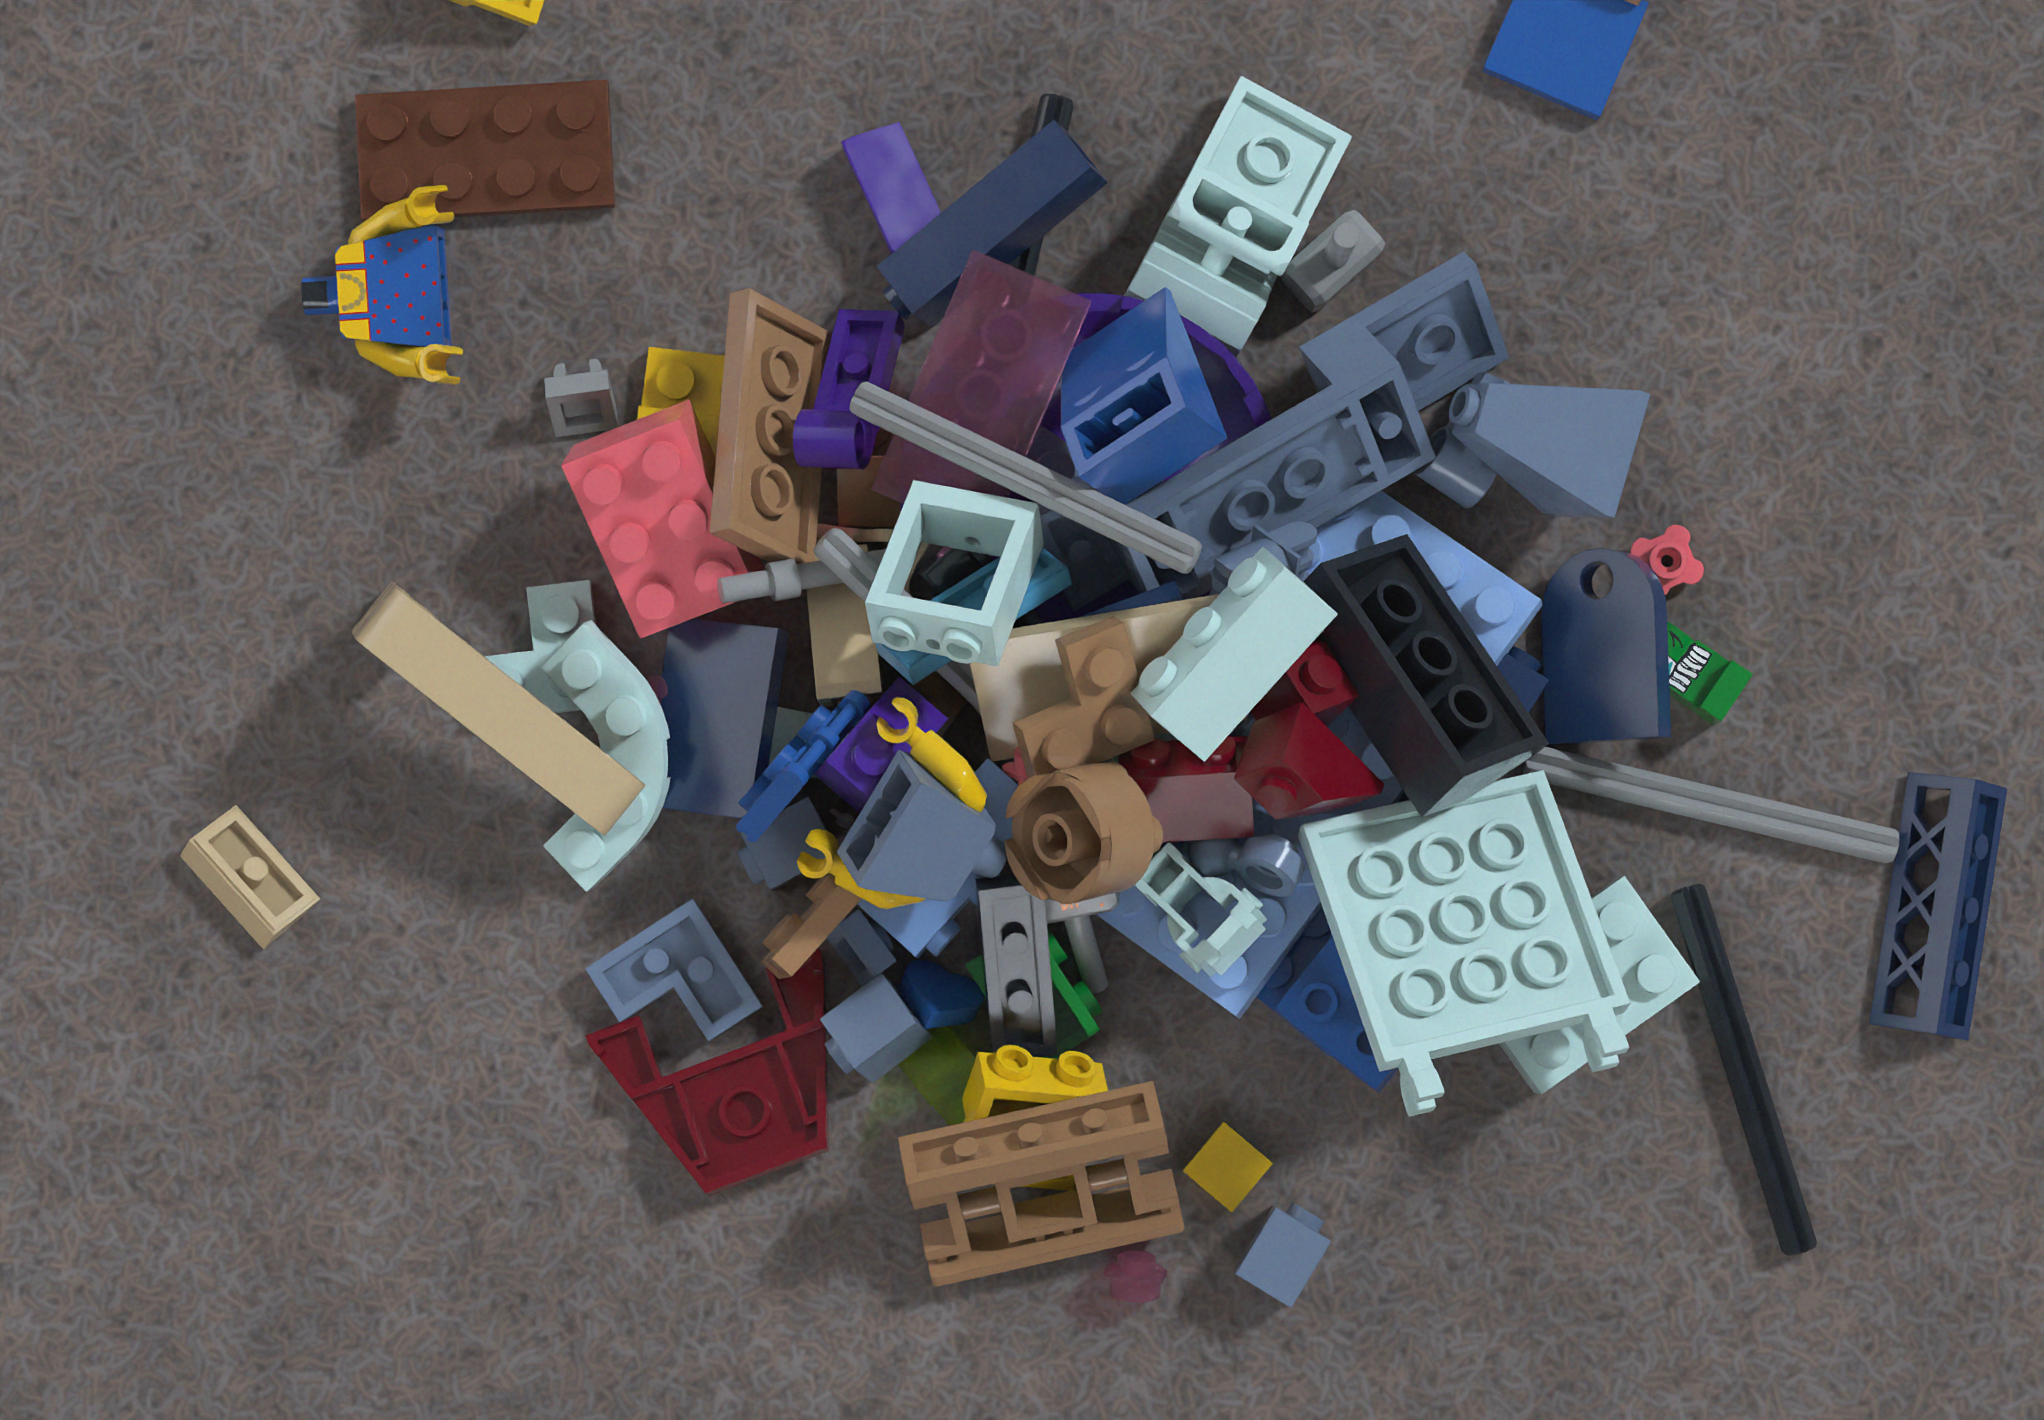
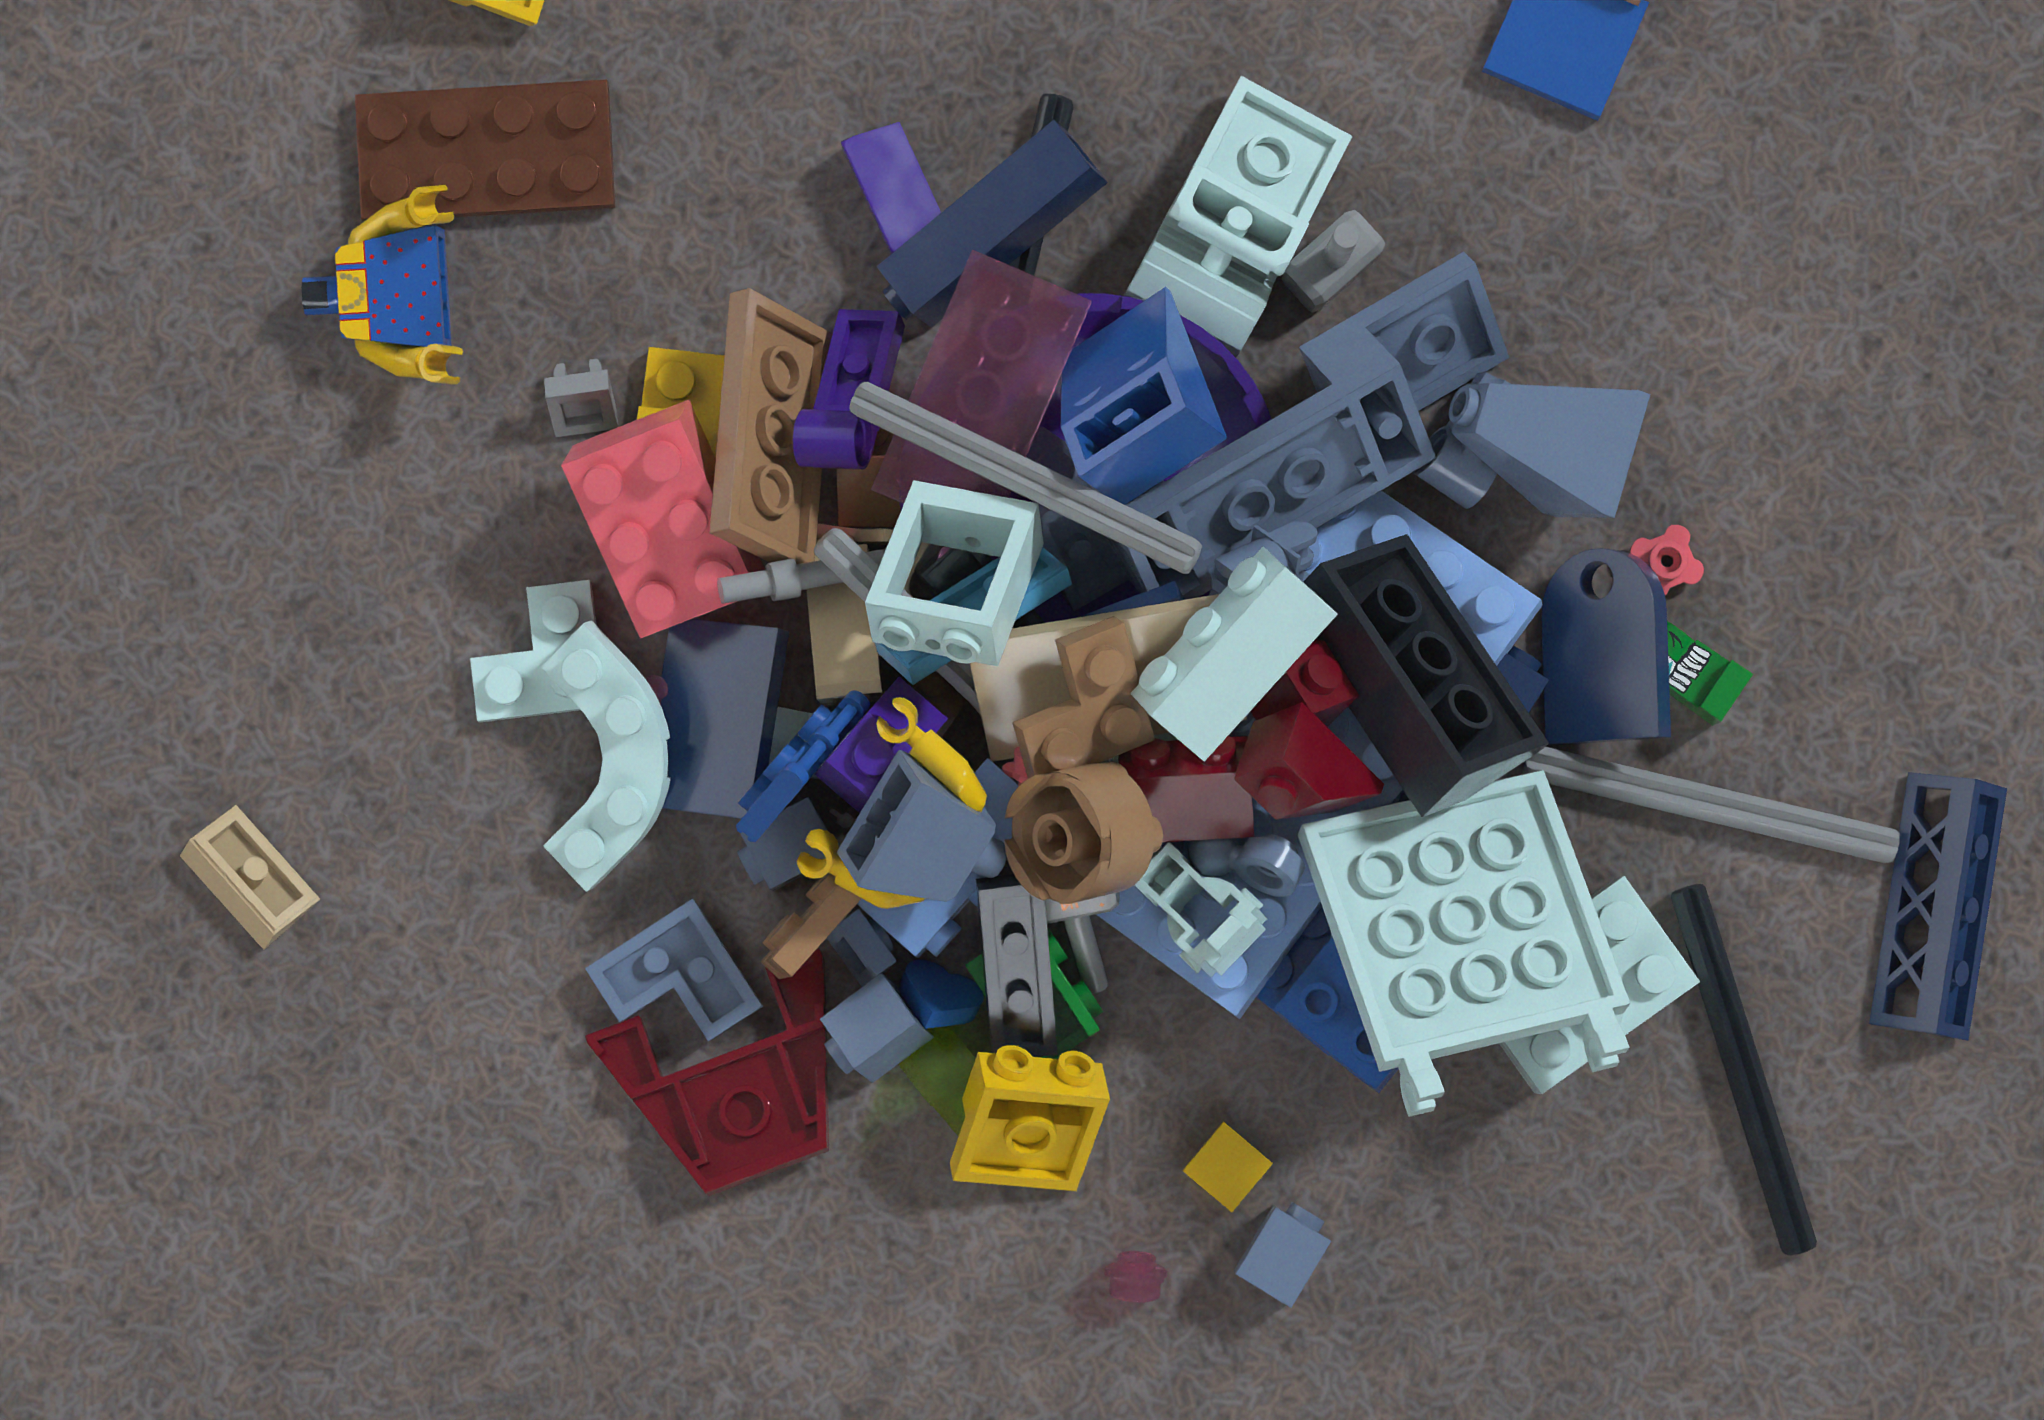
tan beam [352,581,646,836] -> none
medium nougat fence [898,1081,1184,1286] -> none

